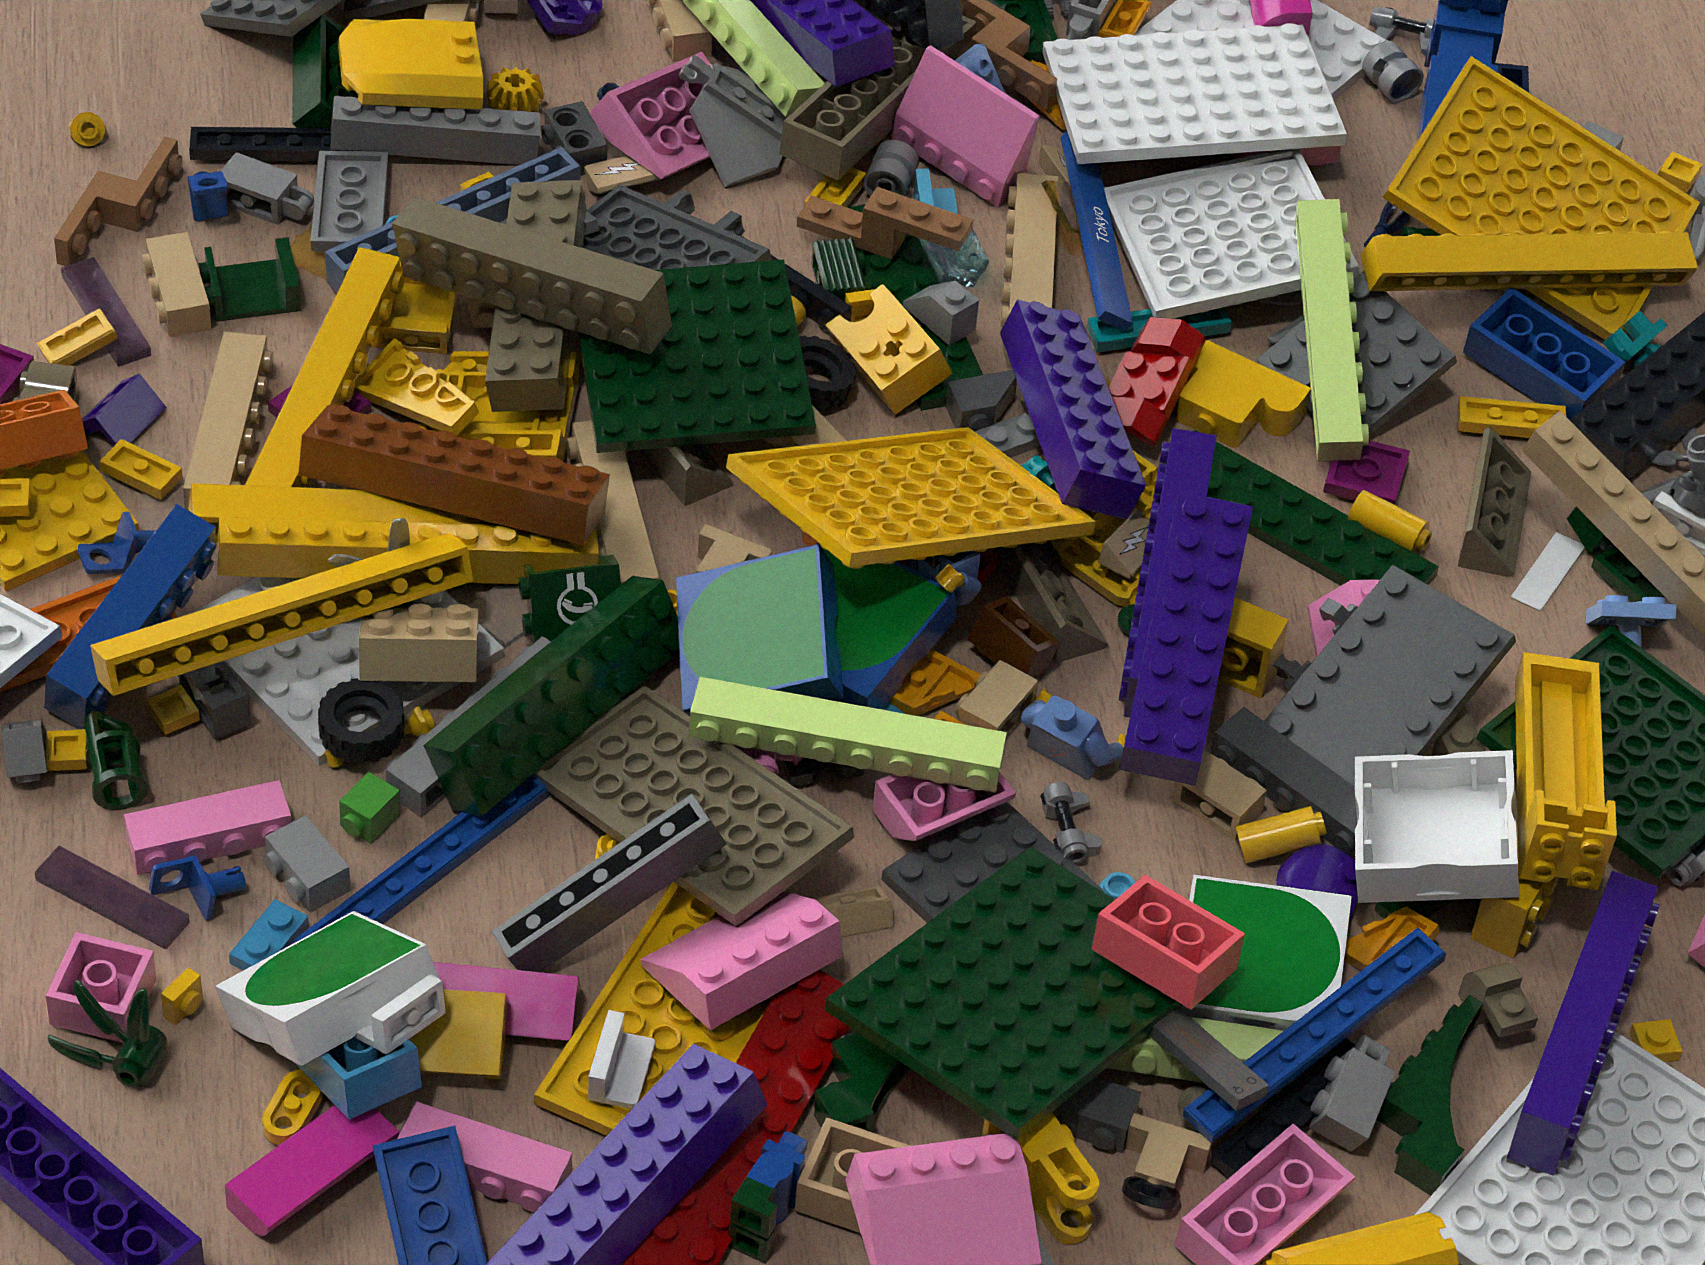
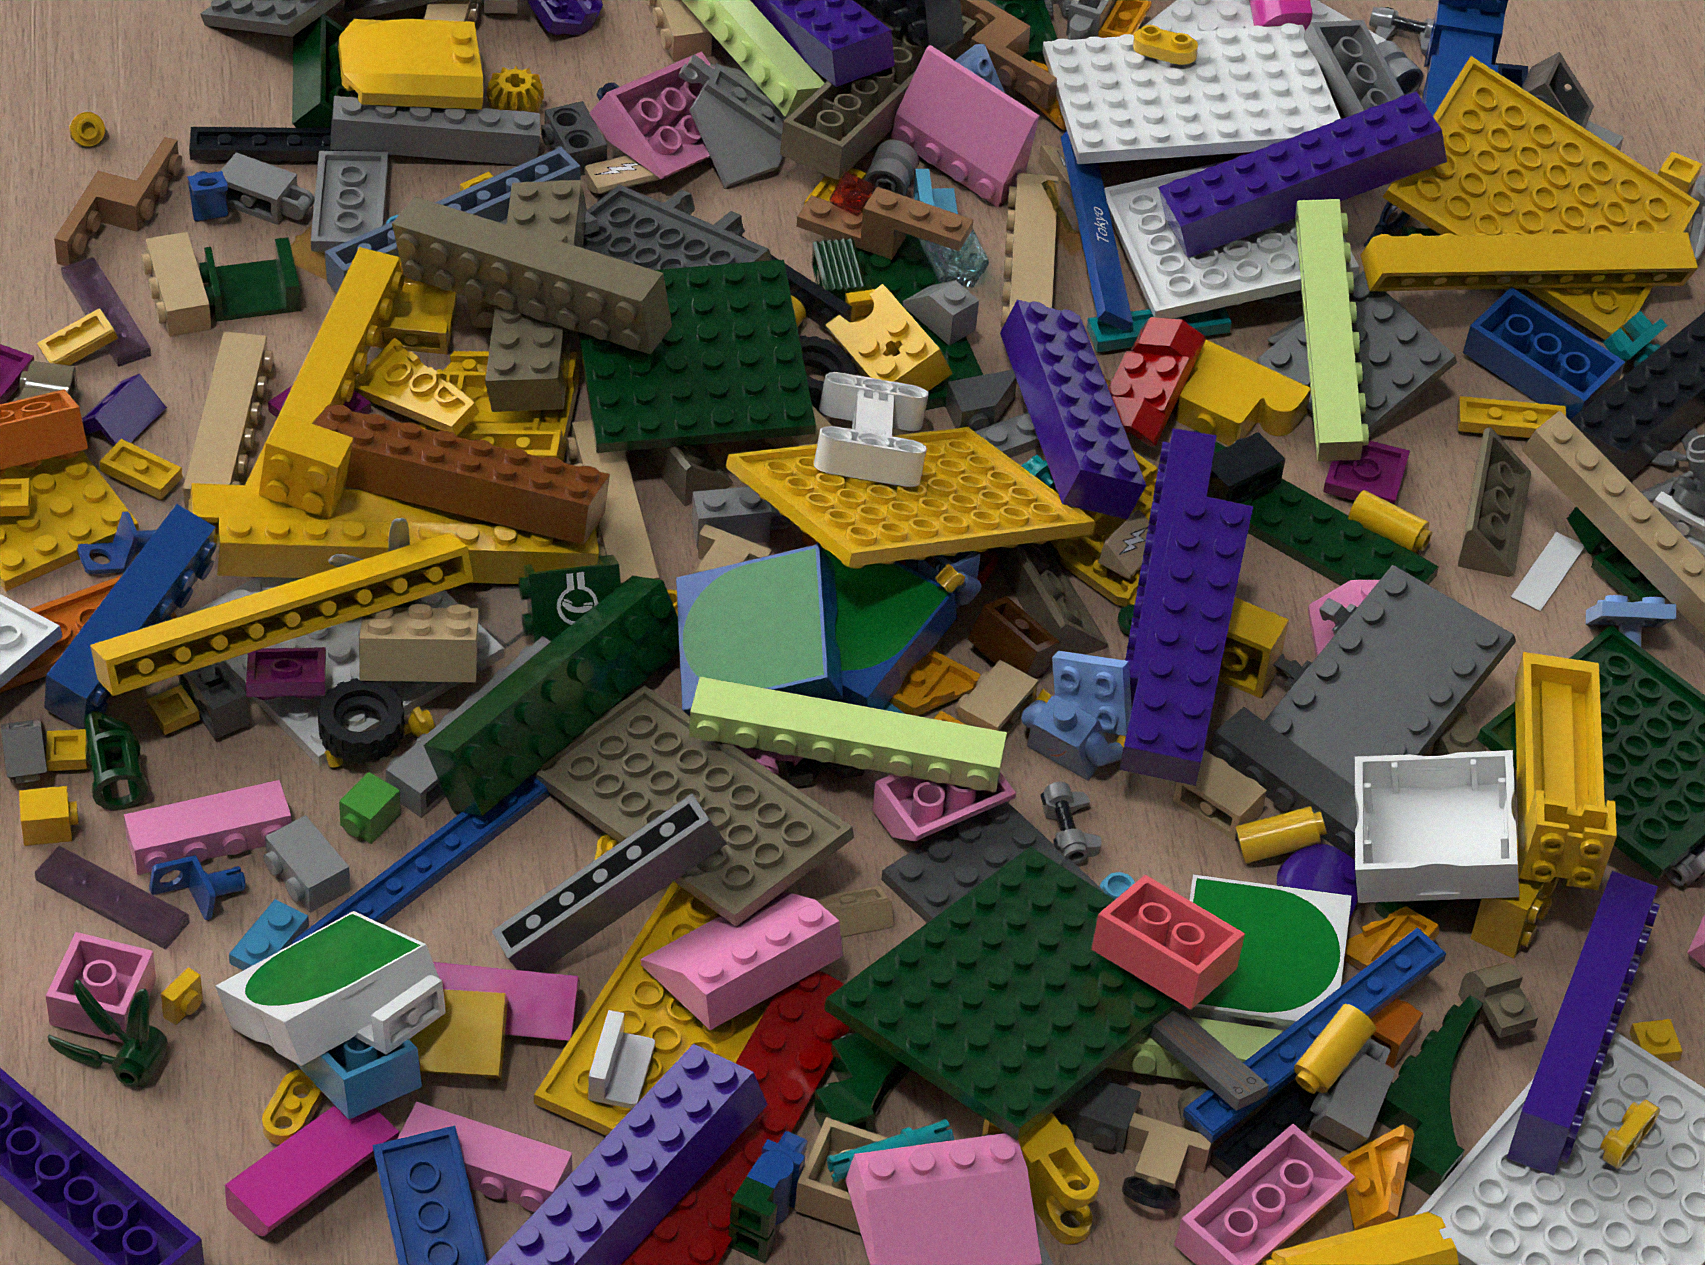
none -> yellow brick [19,786,79,846]
none -> magenta plate [246,647,326,700]
none -> yellow brick [259,414,353,519]
none -> light grey brick [691,487,793,549]
none -> white beam [814,372,929,487]
none -> teal pin [827,1119,954,1183]
none -> clear red bracket [830,171,876,216]
none -> light blue plate [1052,651,1132,736]
none -> yellow plate [1133,25,1198,65]
none -> dark purple brick [1158,92,1447,258]
none -> black brick [1207,432,1285,504]
none -> yellow brick [1294,1004,1376,1094]
none -> light grey brick [1304,20,1404,117]
none -> light orange wing [1340,1124,1414,1230]
none -> orange brick [1370,998,1424,1068]
none -> dark grey window [1522,52,1594,128]
none -> yellow plate [1600,1099,1661,1169]

